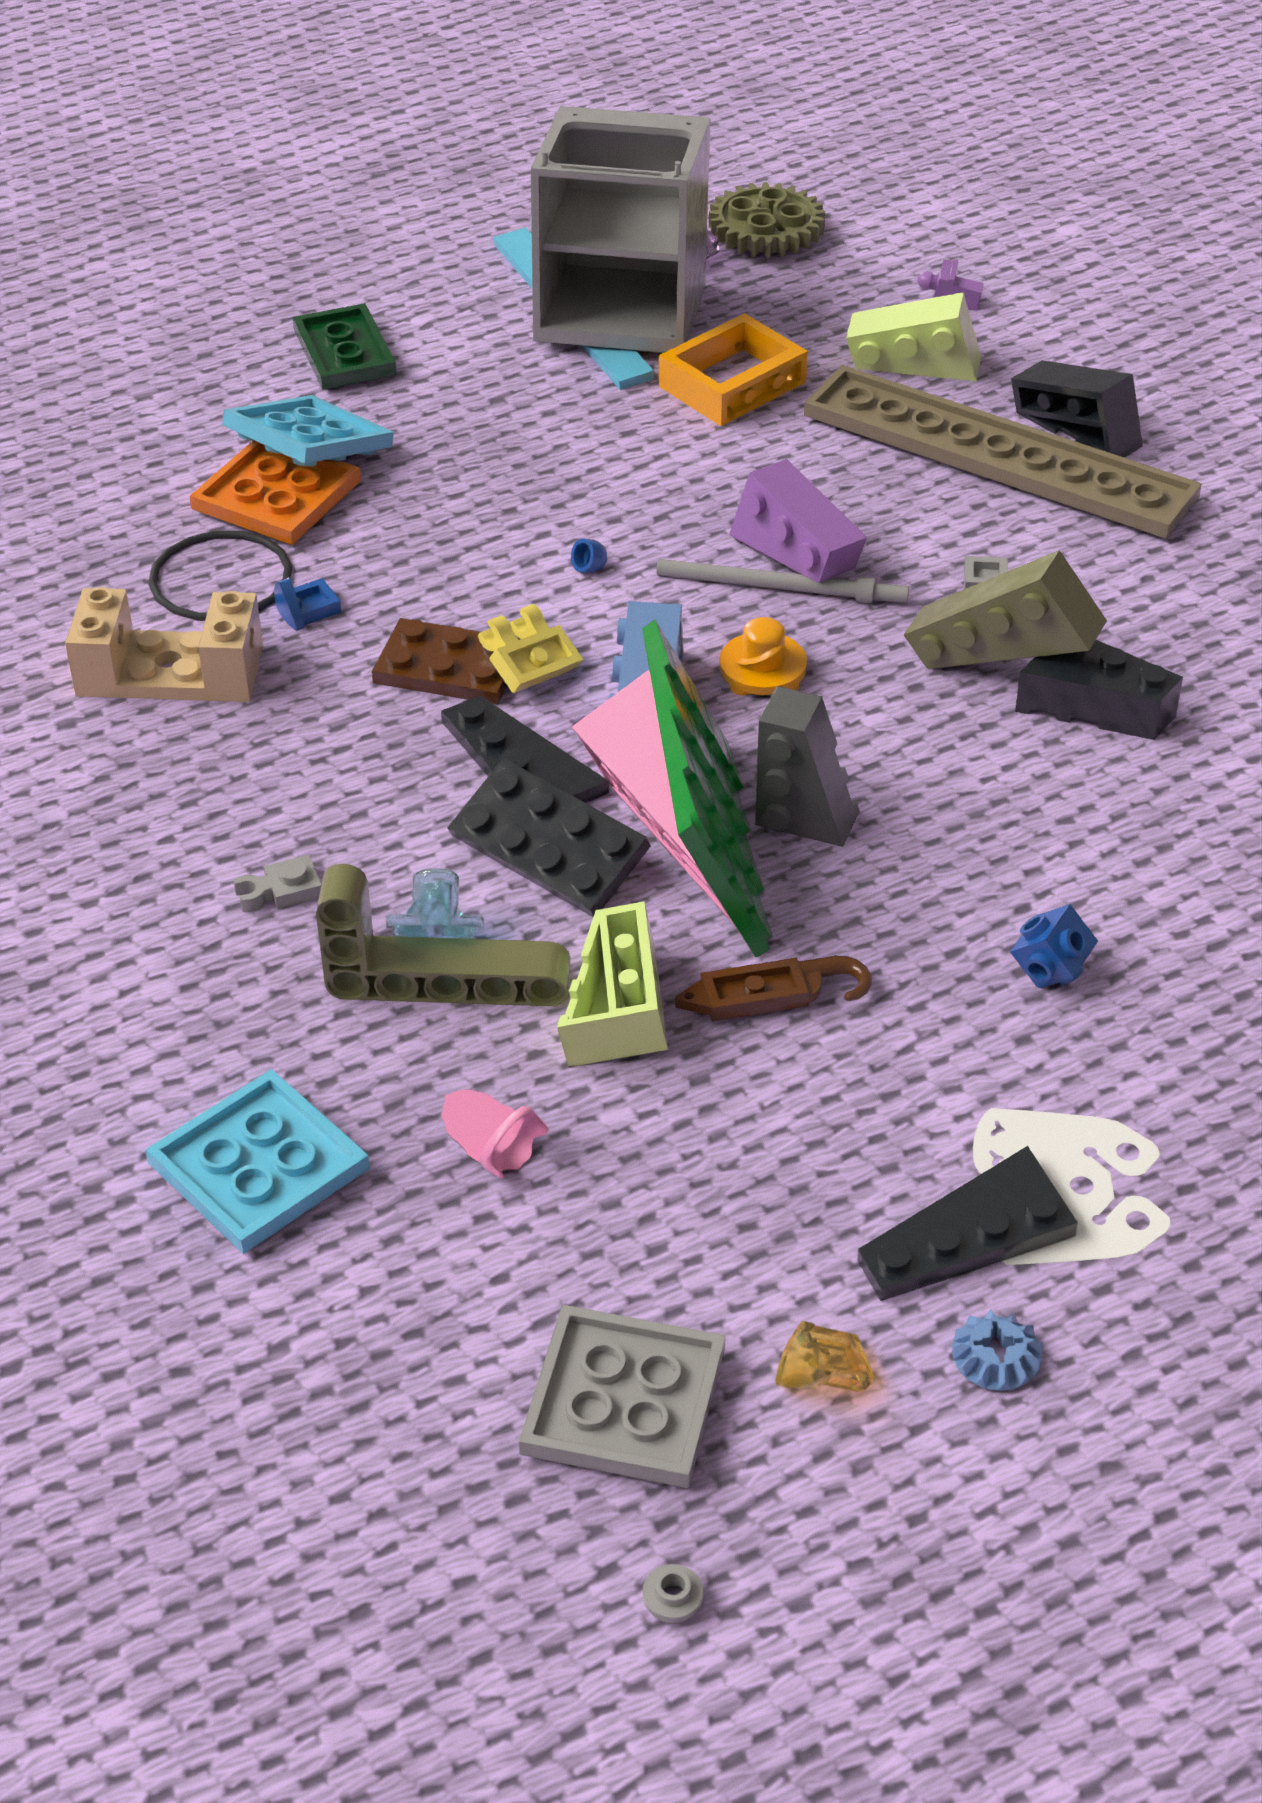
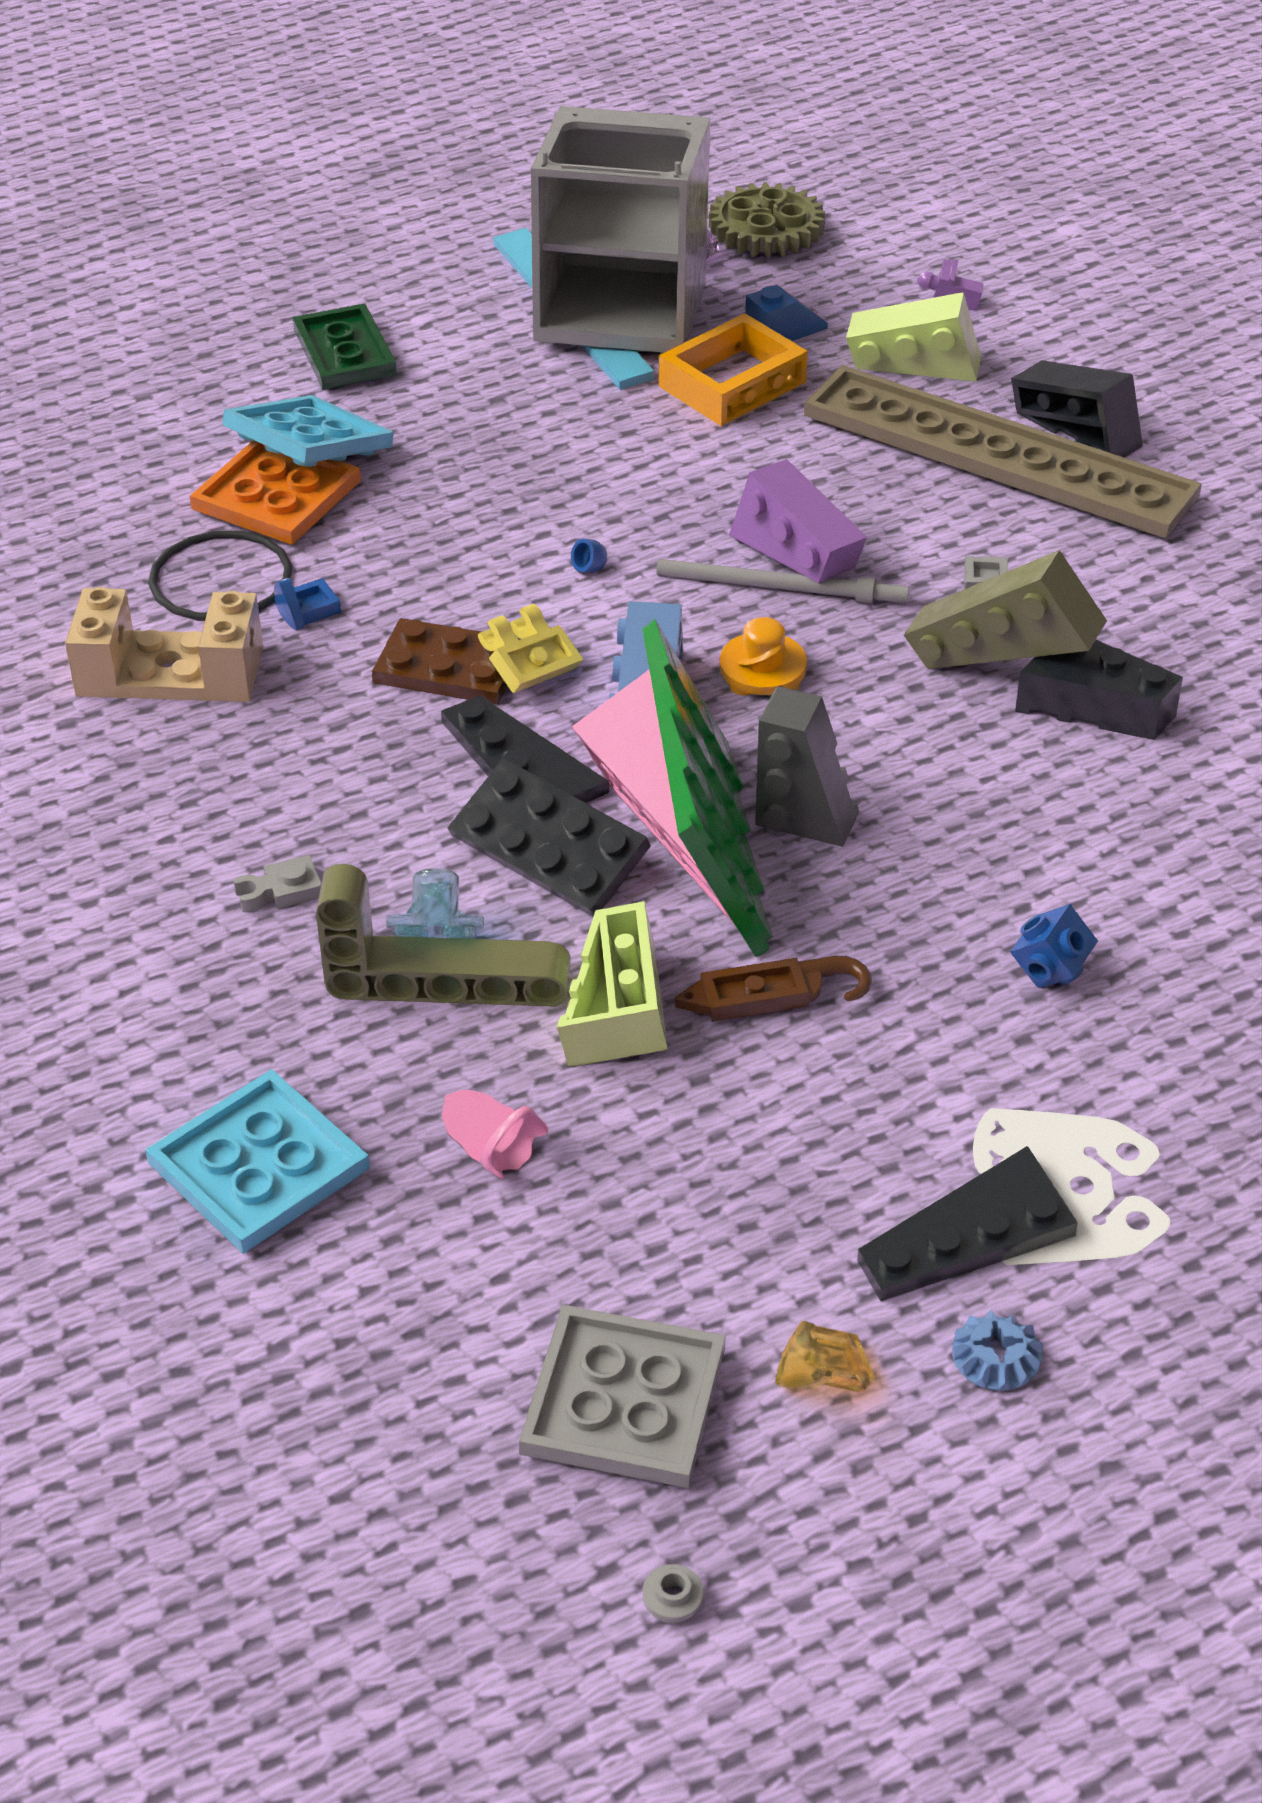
none -> blue slope [745,285,828,341]

